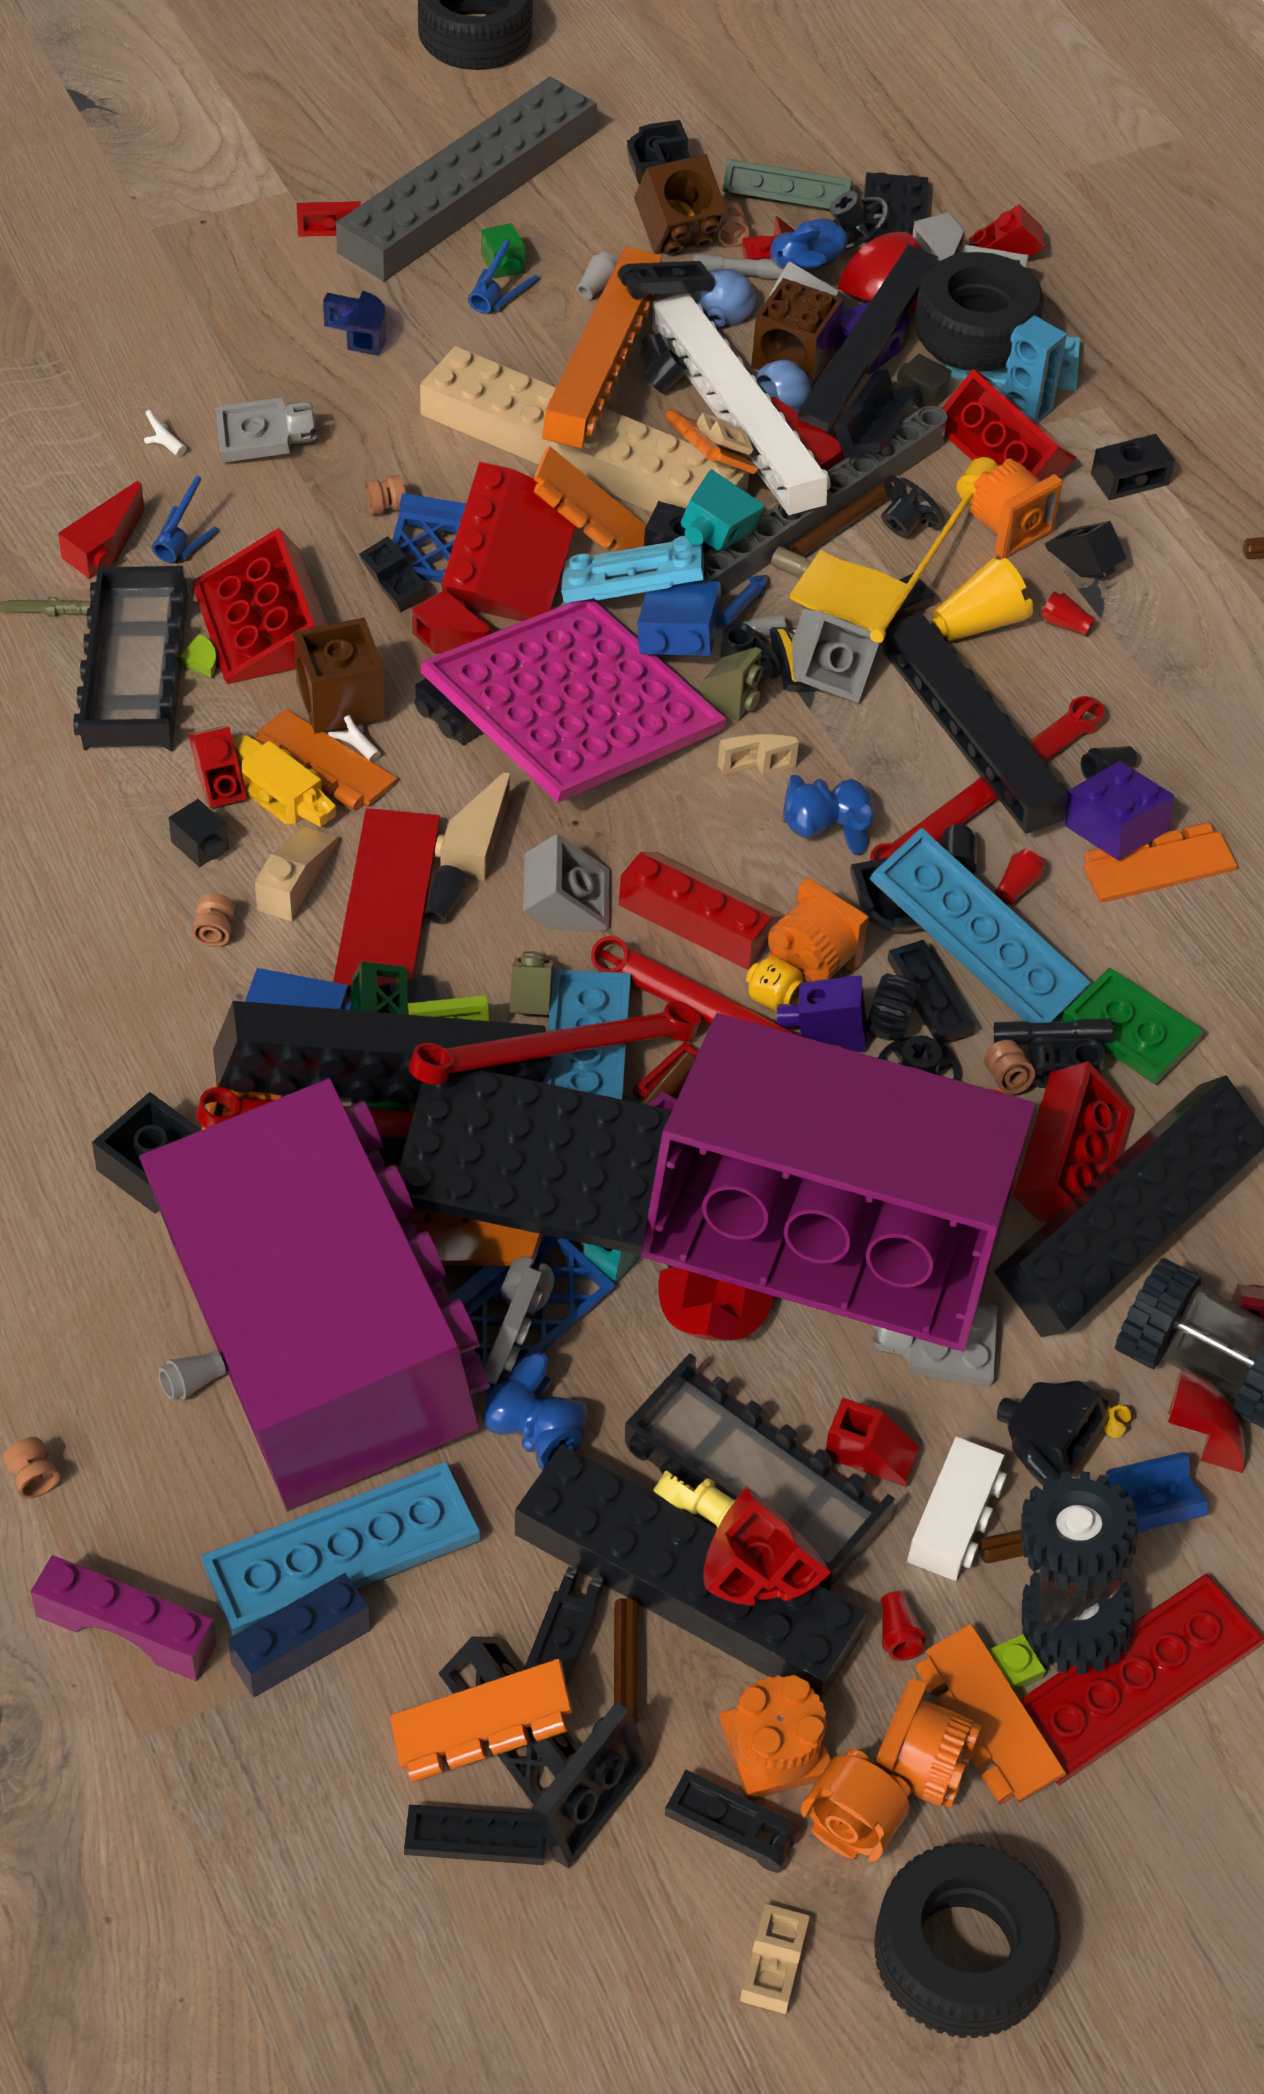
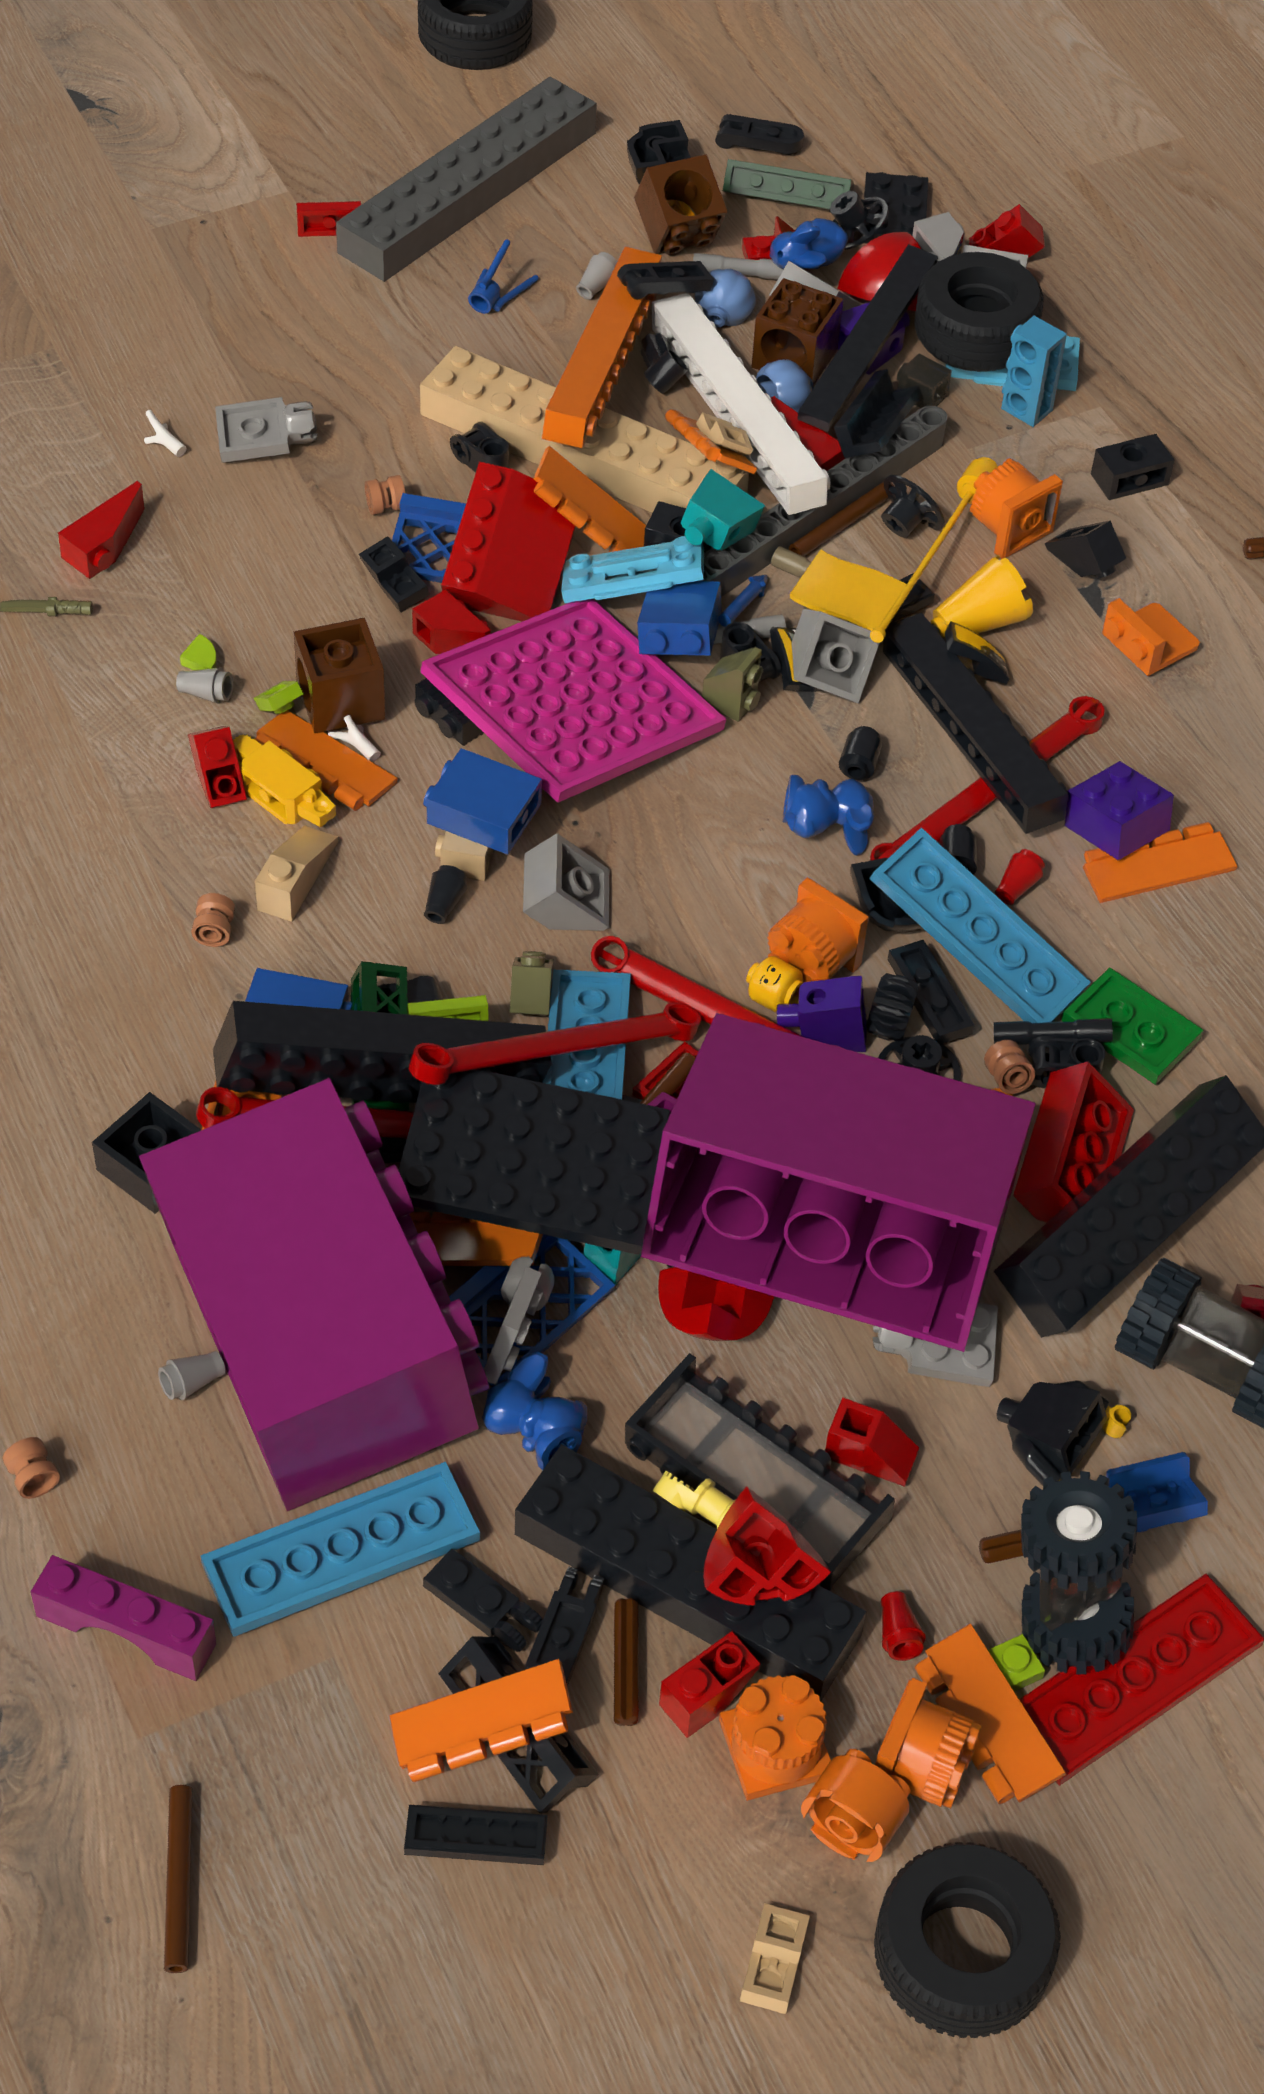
window [73,566,188,751] -> none
blue plant [152,476,218,563] -> none
black brick [168,799,229,868] -> none
red slope [191,527,328,684] -> none
dark blue brick [228,1573,370,1698] -> none
clear blue brick [323,291,386,356] -> none
red tile [333,808,440,993] -> none
green brick [481,223,525,279] -> none
black plate [532,1703,651,1869] -> none
red slope [619,852,785,970] -> none
black plate [664,1770,801,1873] -> none
nougat wheel [717,201,749,247] -> none
tan slope [718,734,799,776] -> none
white brick [907,1437,1007,1581] -> none
red slope [942,369,1076,481] -> none
red cone [1040,591,1095,636] -> none
black cone [1080,746,1137,779] -> none
red brick [1168,1367,1245,1473] -> none
none -> reddish brown piece [164,1785,193,1973]
none -> light grey cone [176,667,233,704]
none -> lime plate [254,681,303,714]
none -> blue brick [423,748,542,855]
none -> black hinge [423,1549,543,1652]
none -> black piece [450,422,510,472]
none -> red slope [659,1631,761,1738]
none -> black plate [715,114,804,155]
none -> black brick [839,726,882,780]
none -> black slope [945,621,1009,685]
none -> orange bracket [1102,598,1200,676]

